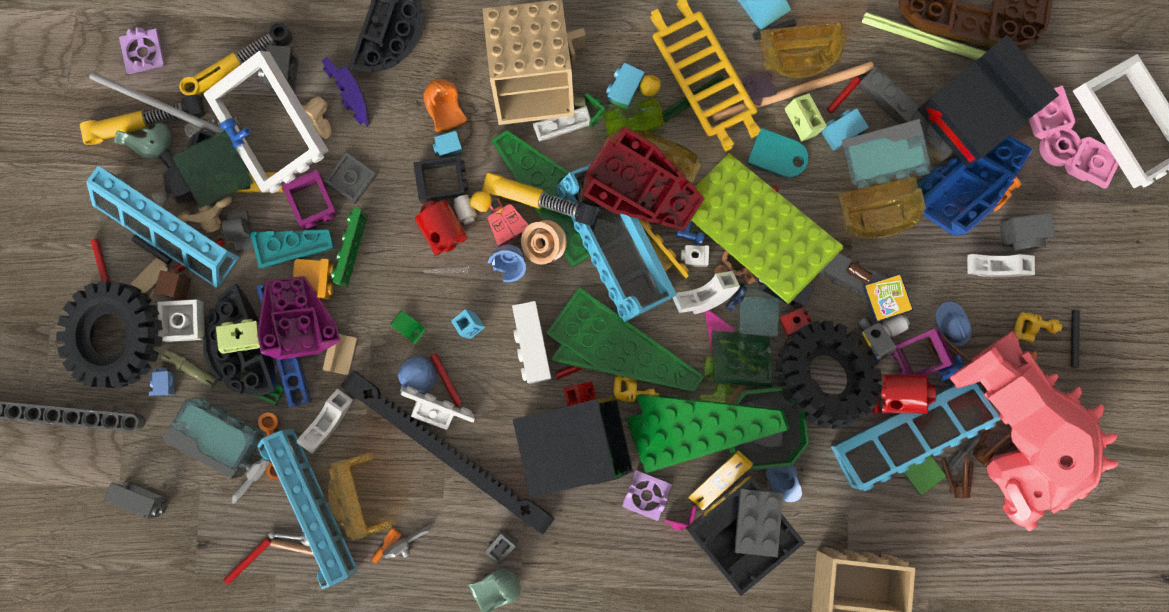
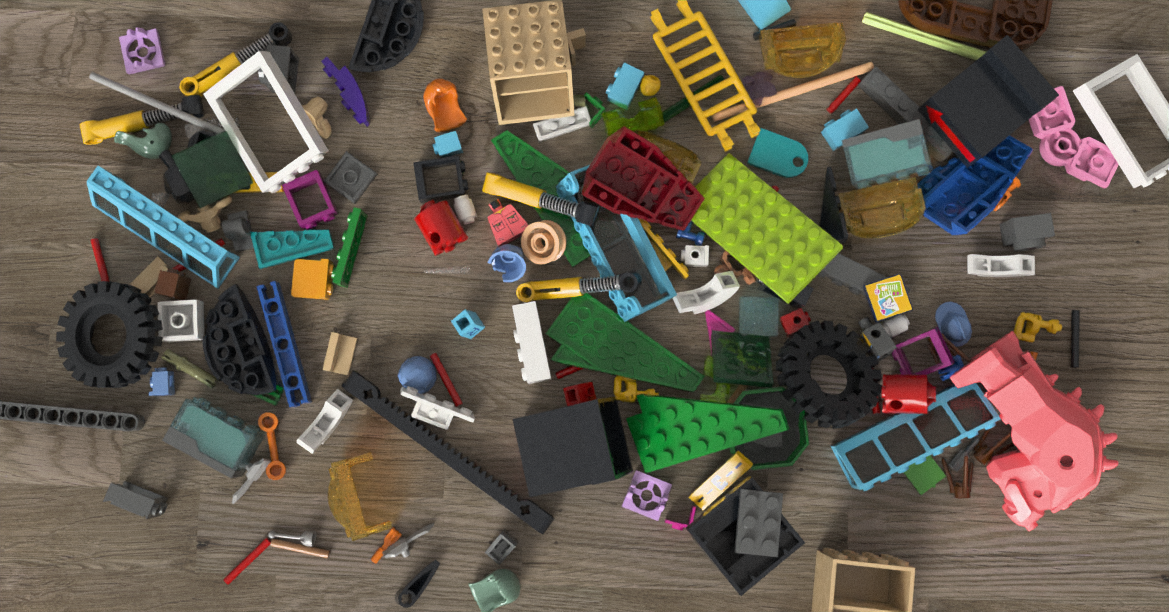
black piece [132,235,172,265] -> none
yellowish green brick [216,319,260,354] -> none
blue piece [219,118,251,149] -> none
magenta wedge [257,276,340,360] -> none
medium azure window [257,429,358,589] -> none
green bracket [390,310,426,344] -> none
yellow piece [470,191,491,212] -> none
dark blue piece [725,283,747,311] -> none
medium blue piece [766,465,802,502] -> none
yellowish green brick [785,93,827,141] -> none
reddish brown pin [847,261,873,284] -> none
none -> black piece [395,560,440,608]
none -> piece [516,271,642,302]
none -> black wedge [819,166,849,244]

